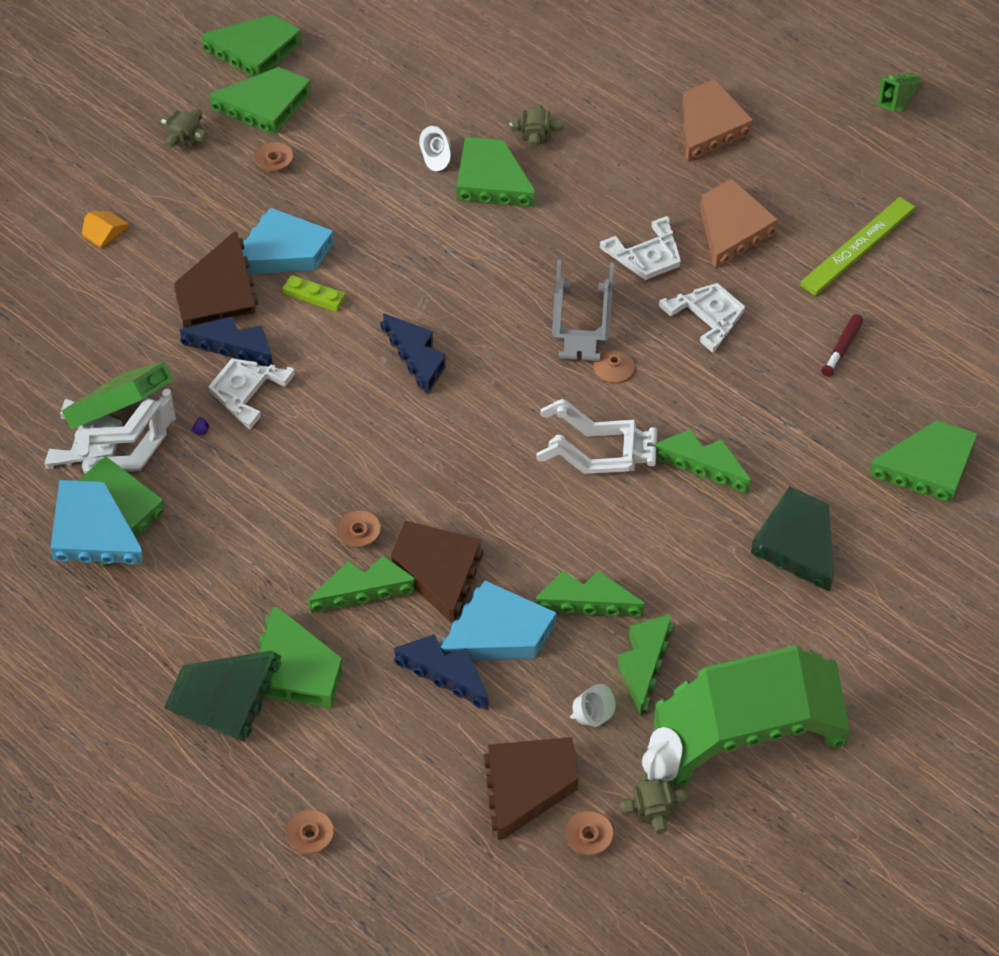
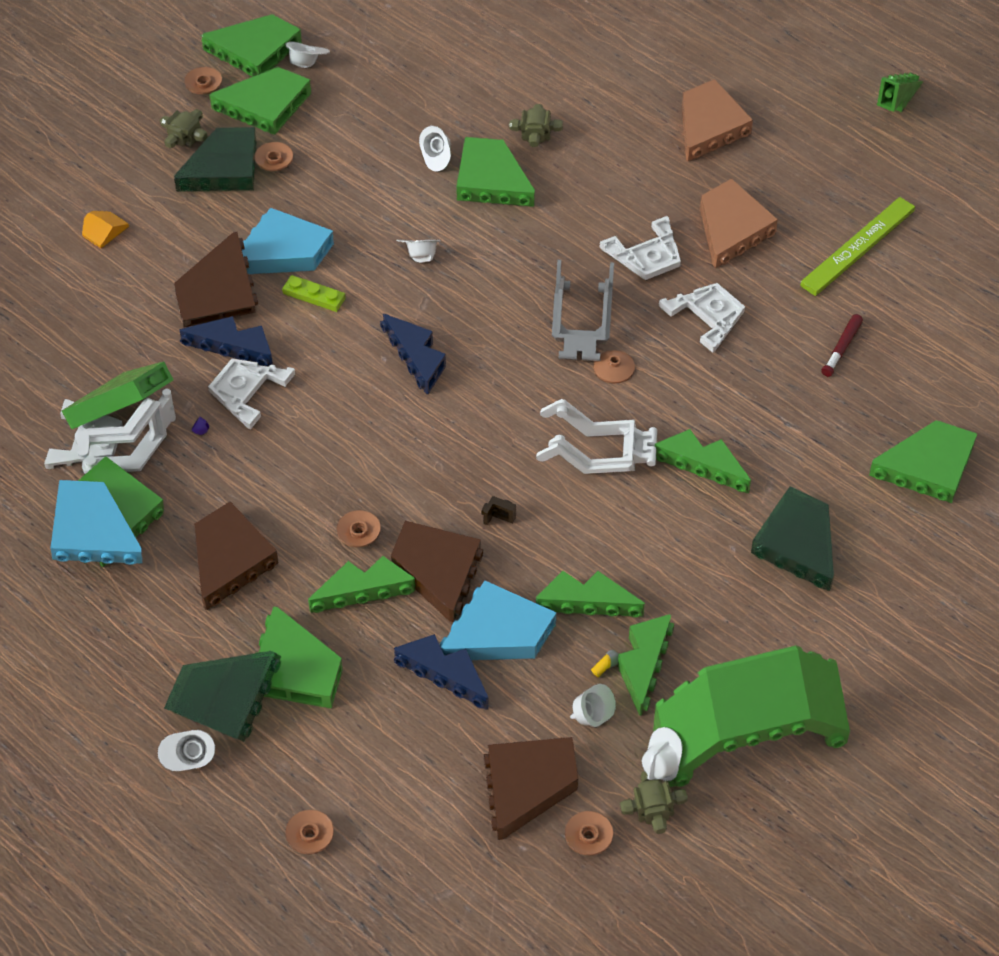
none -> white piece [158,730,215,771]
none -> clear green slope [174,127,257,192]
none -> nougat dish [184,67,222,94]
none -> reddish brown slope [194,501,279,610]
none -> white piece [286,42,330,68]
none -> white piece [396,240,441,262]
none -> dark brown bracket [481,496,516,525]
none -> yellow arm [591,650,619,678]

